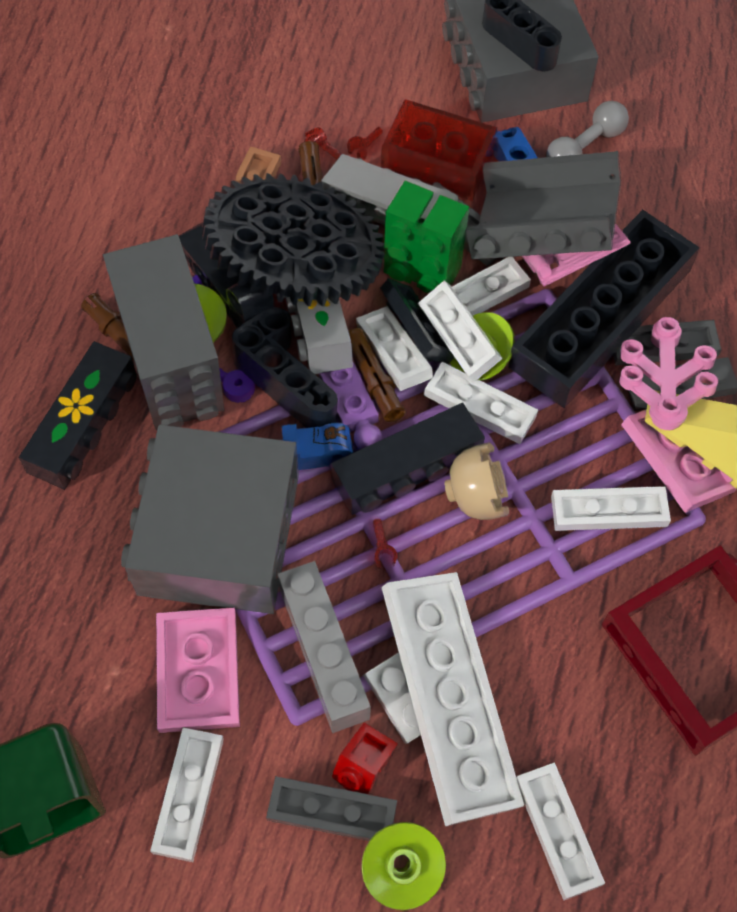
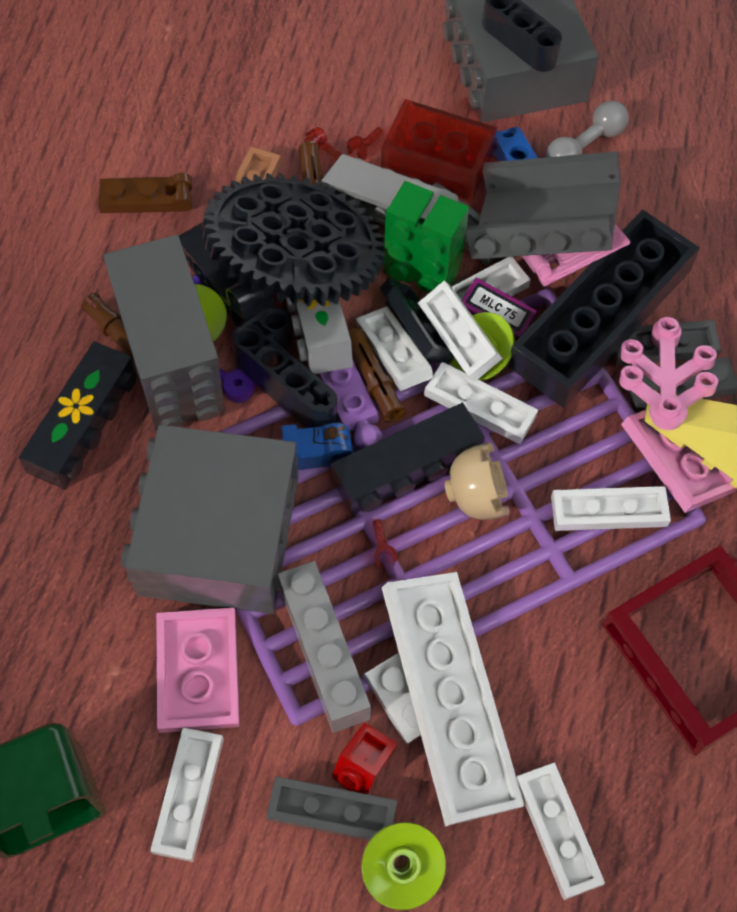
none -> reddish brown plate [98,173,193,213]
none -> tile [461,277,537,341]

